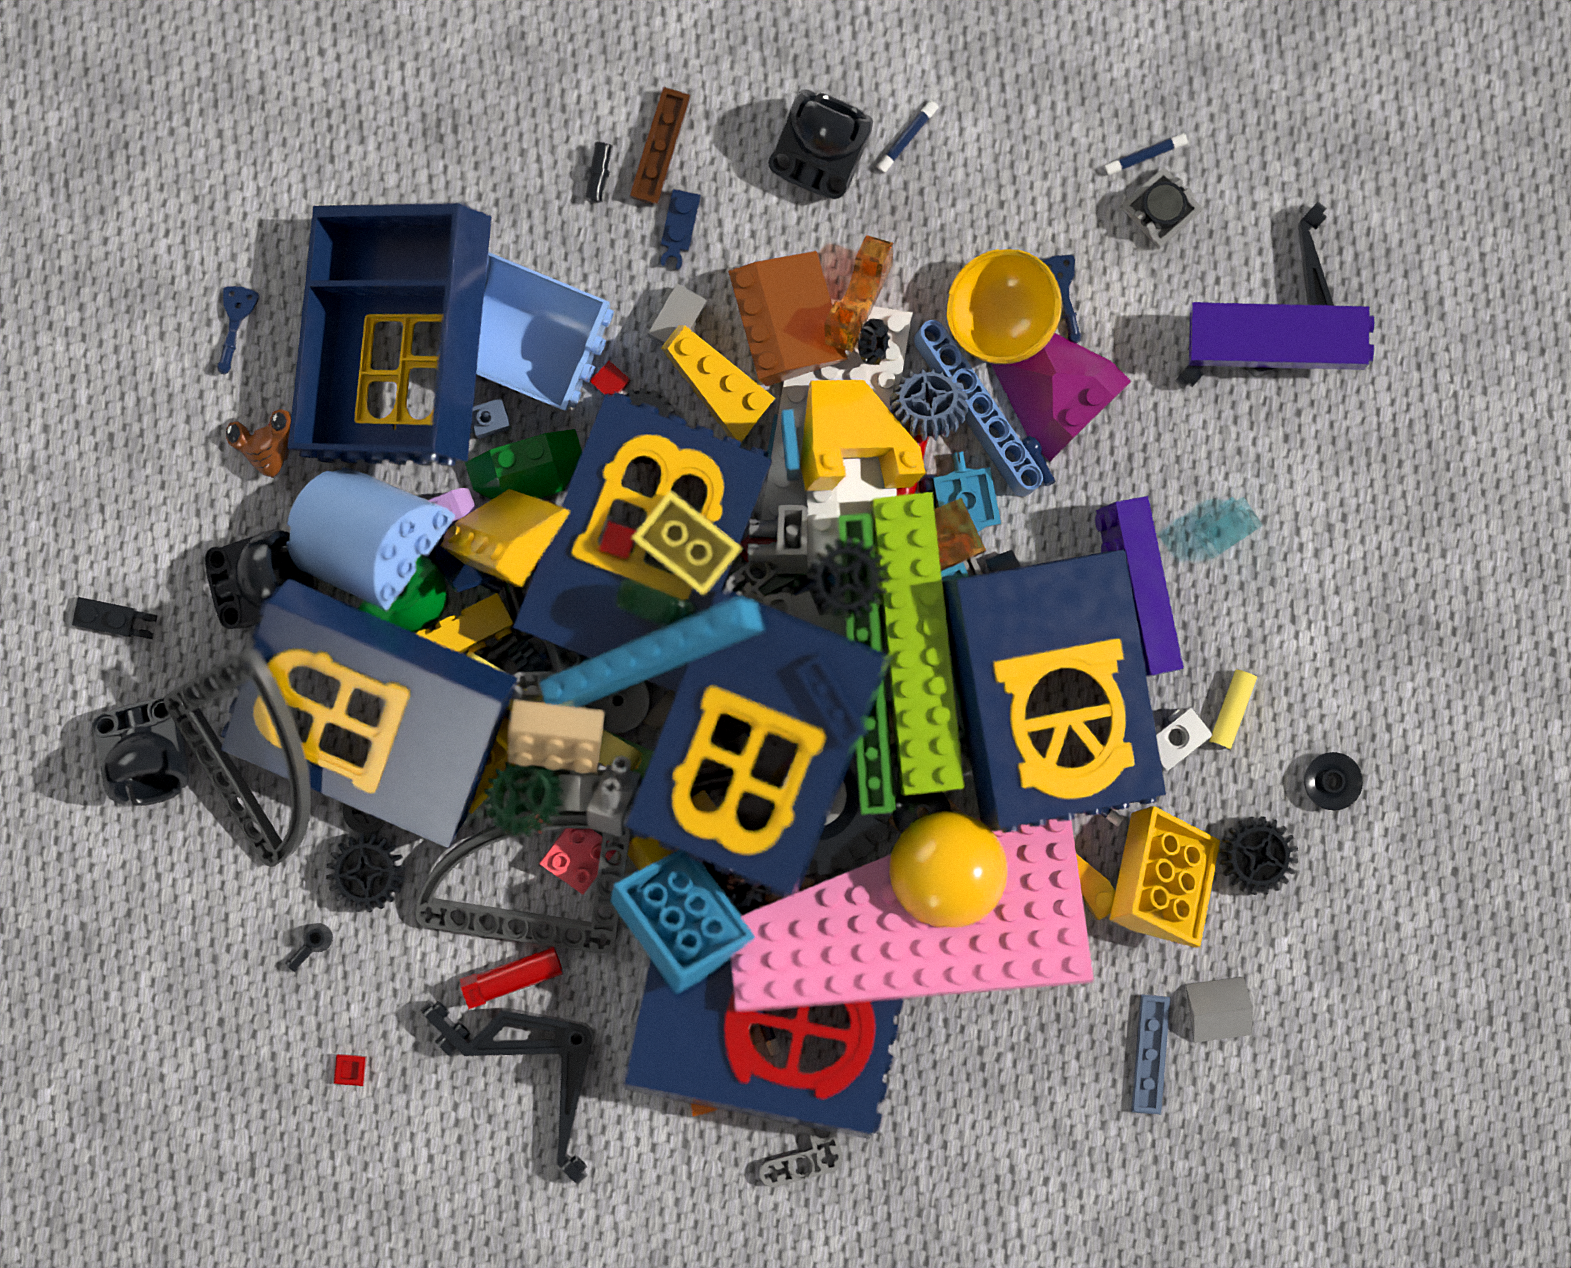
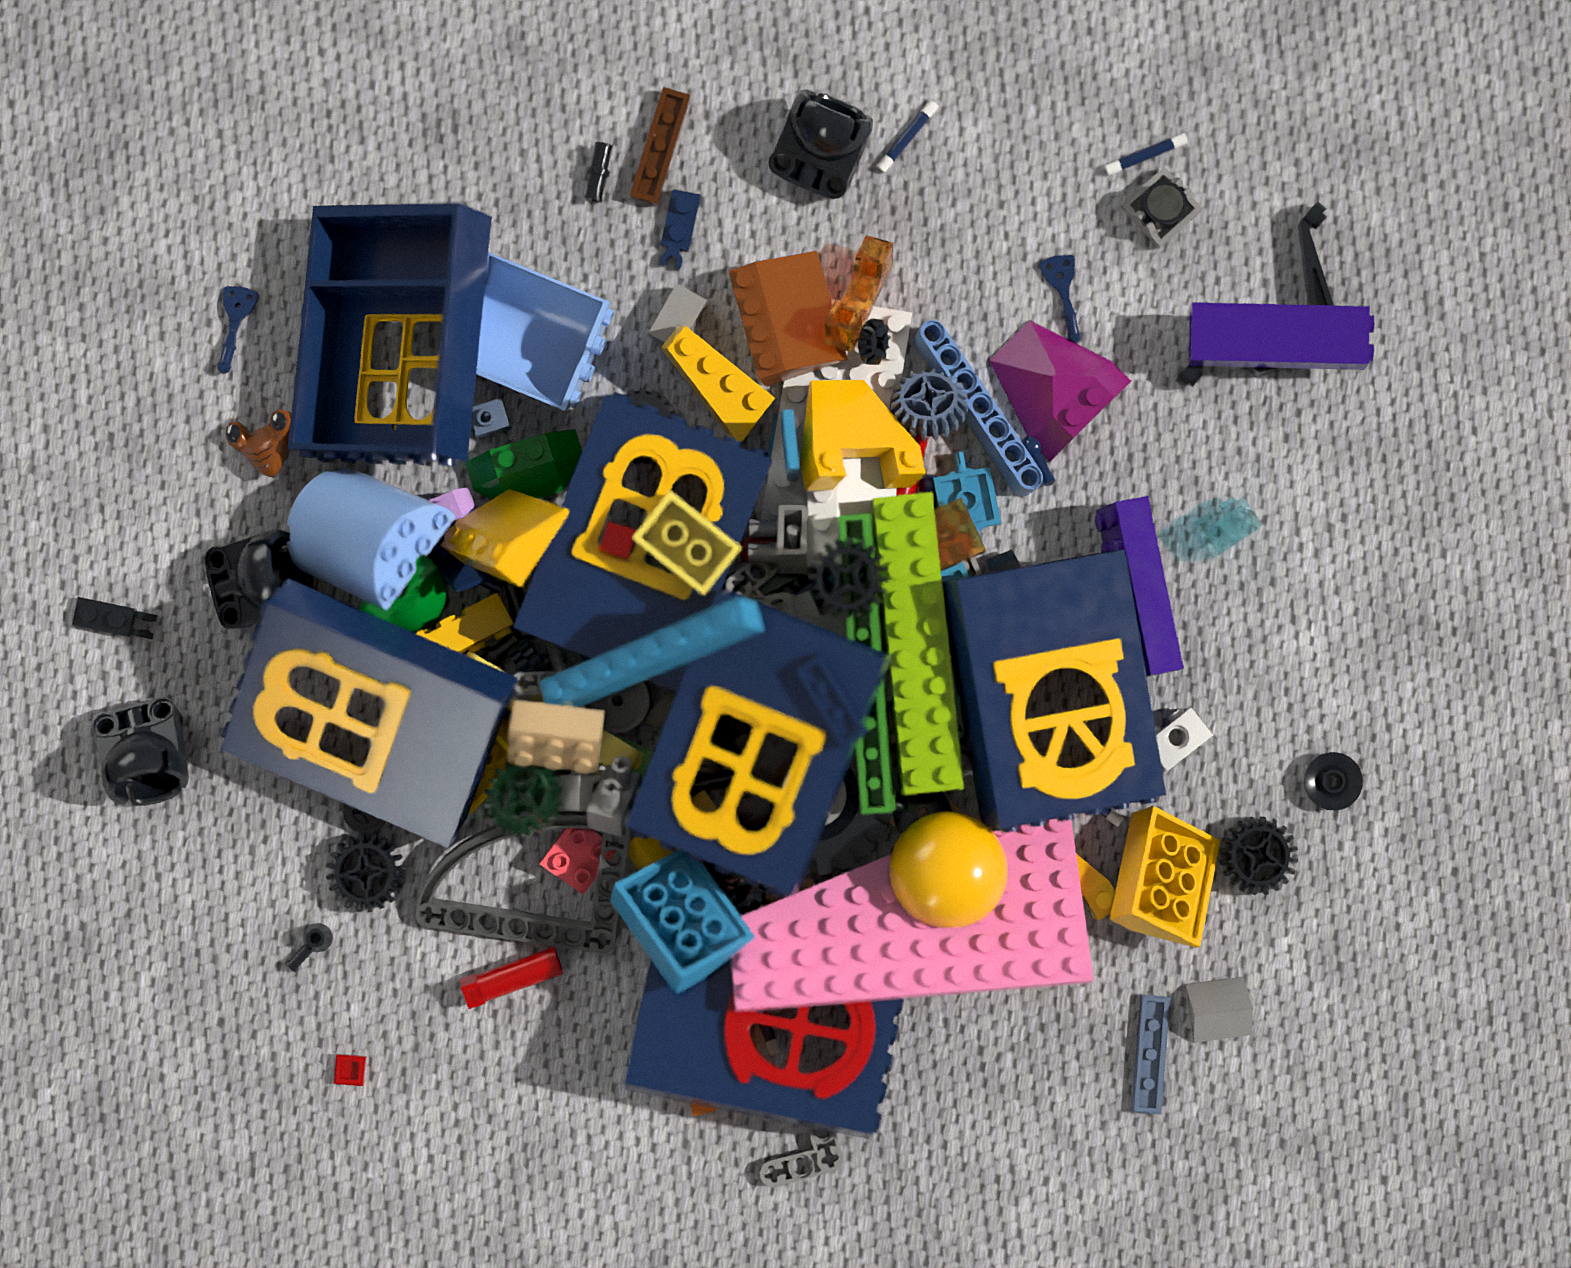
dark grey beam [164,649,311,867] -> none
black piece [421,1001,594,1184] -> none
red tile [590,360,631,396] -> none
clear green gear [615,579,697,627] -> none
yellow piece [946,249,1062,364] -> none
light yellow piece [1209,669,1257,749] -> none

